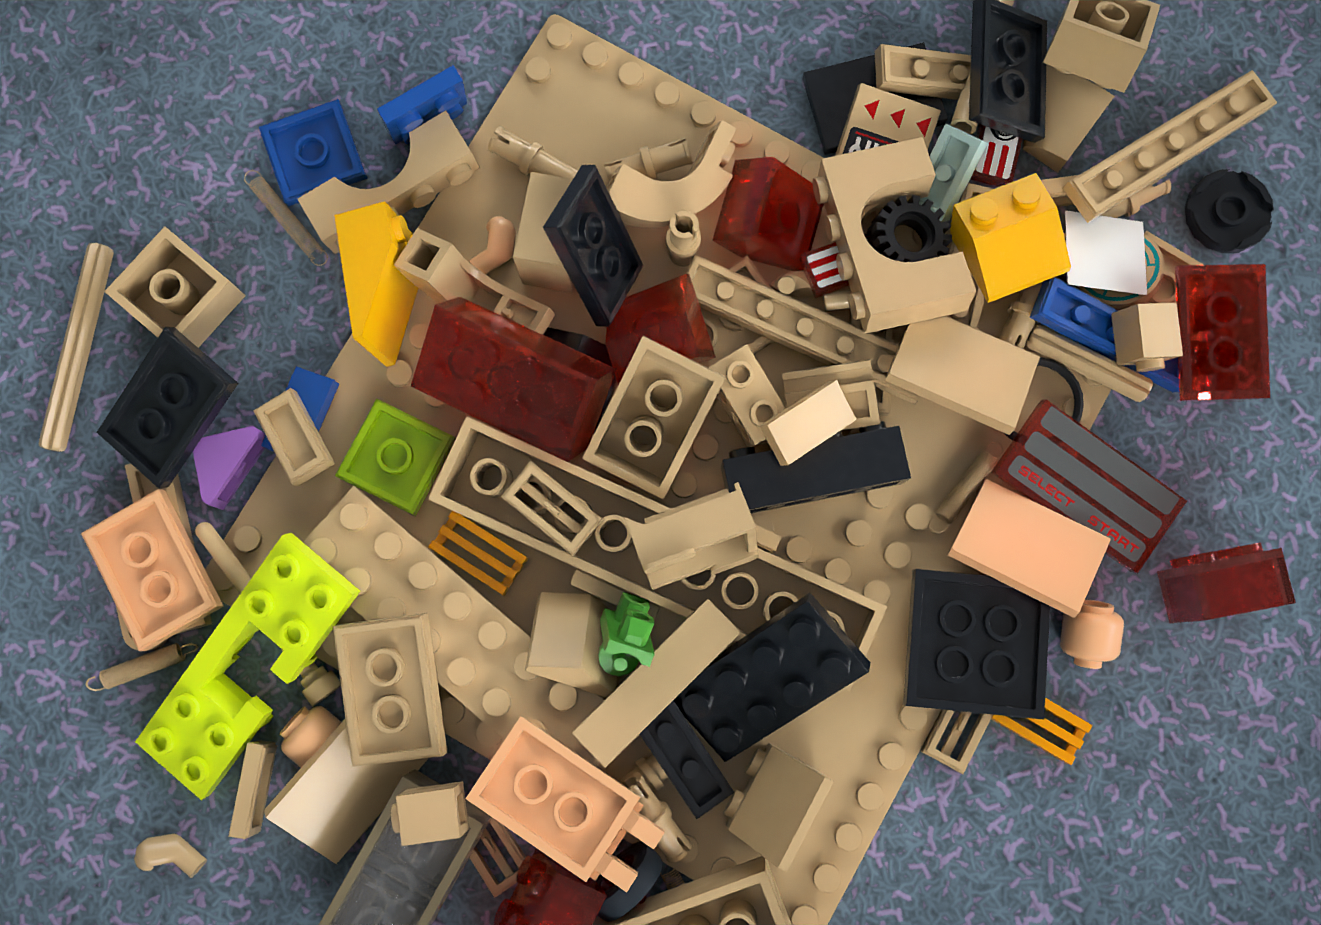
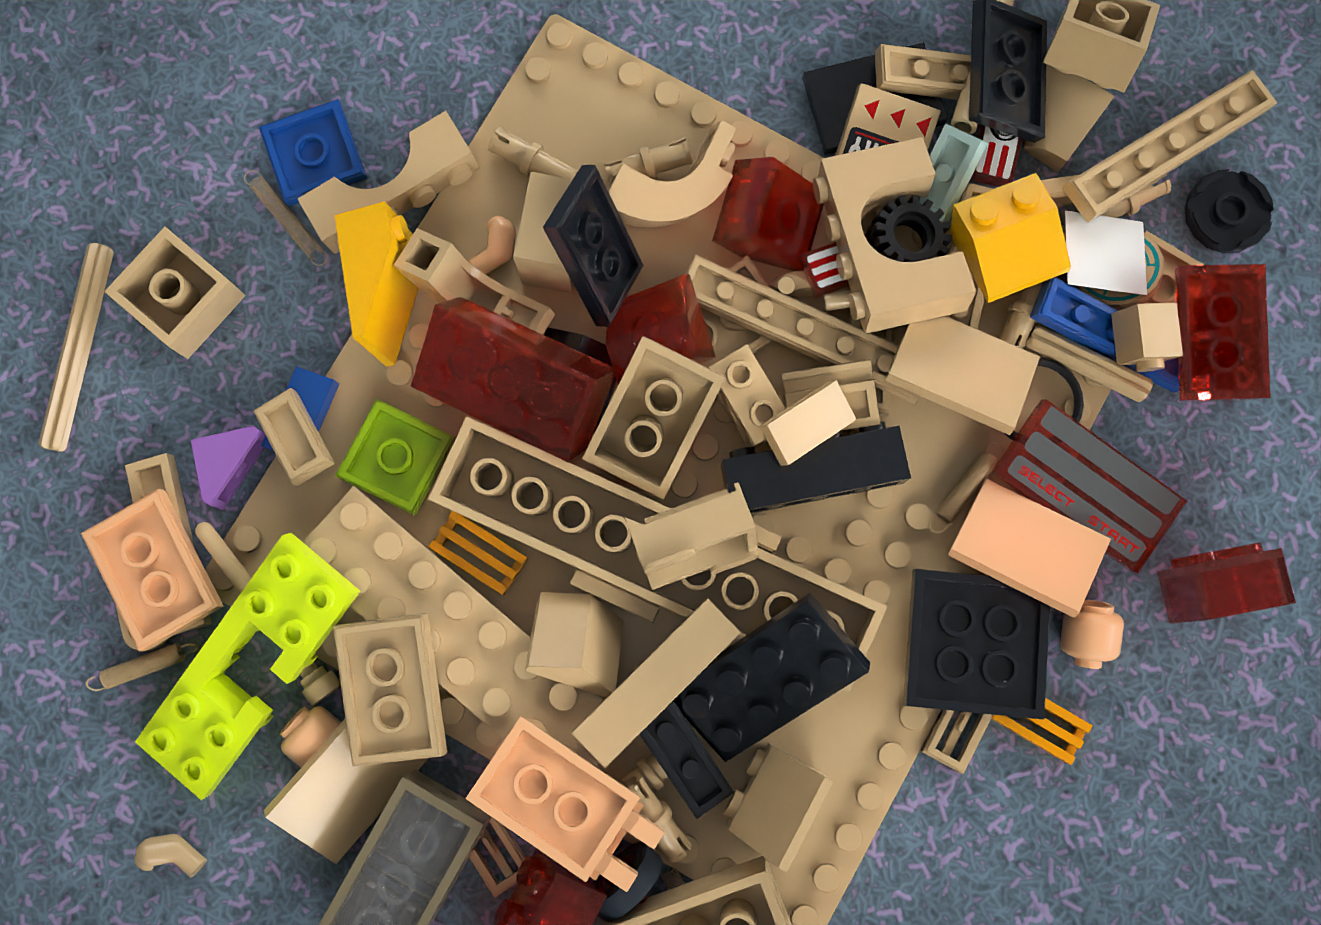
black tile [96,327,239,489] -> none
tan tile [228,740,277,839] -> none
blue plate [377,65,467,145] -> none
tan brick [391,781,469,846] -> none
tan tile [501,461,603,556] -> none
bright green hips [598,592,655,676] -> none
tan pin [666,210,701,267] -> none

